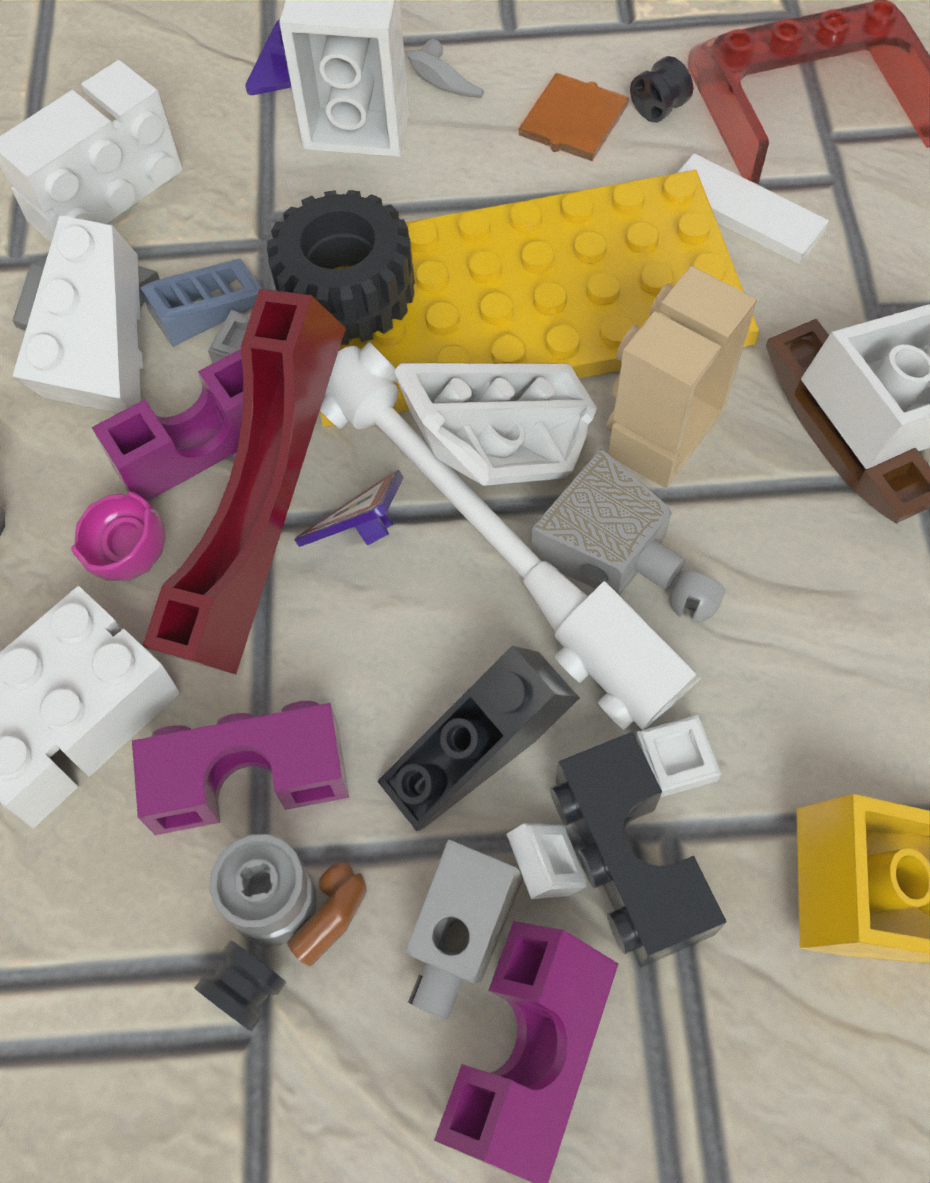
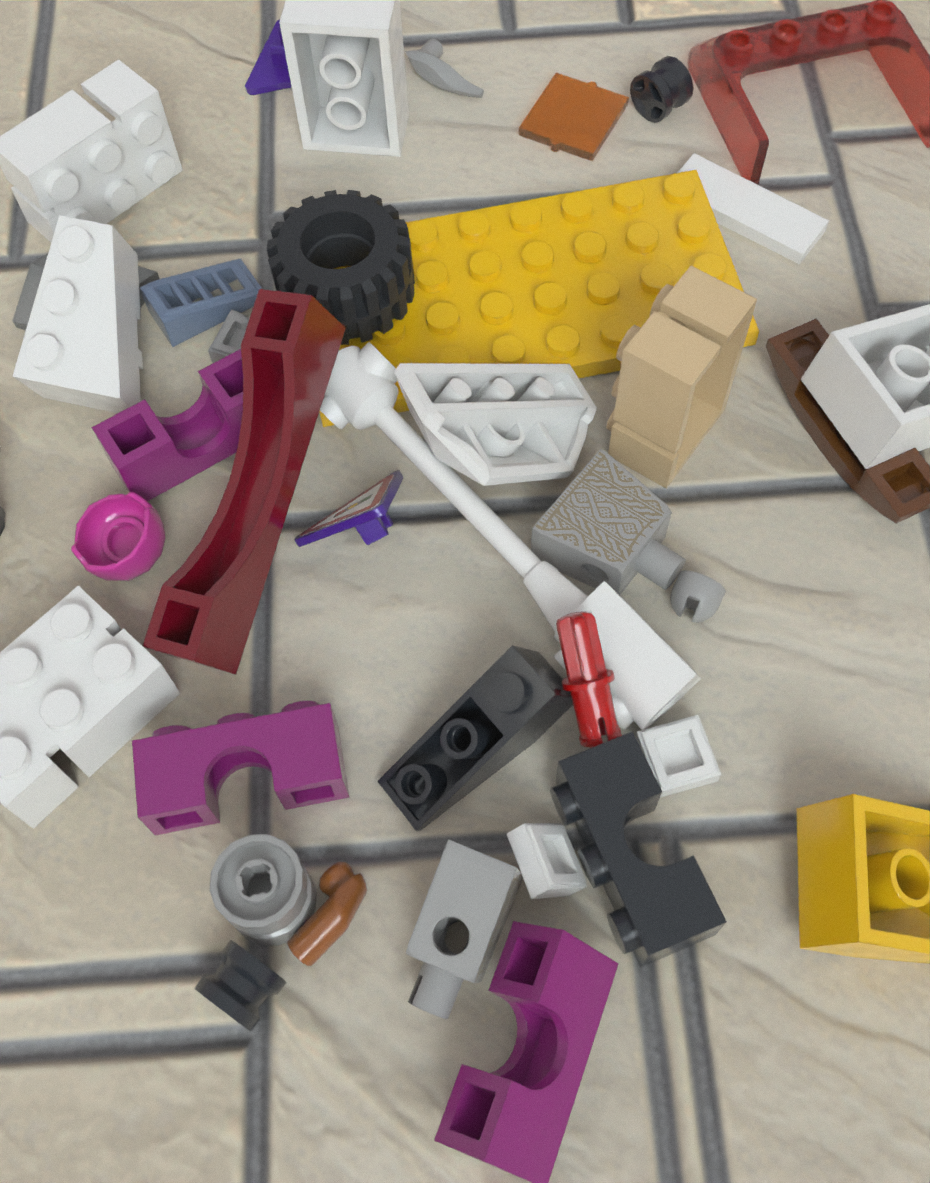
none -> red axle [556,611,622,747]

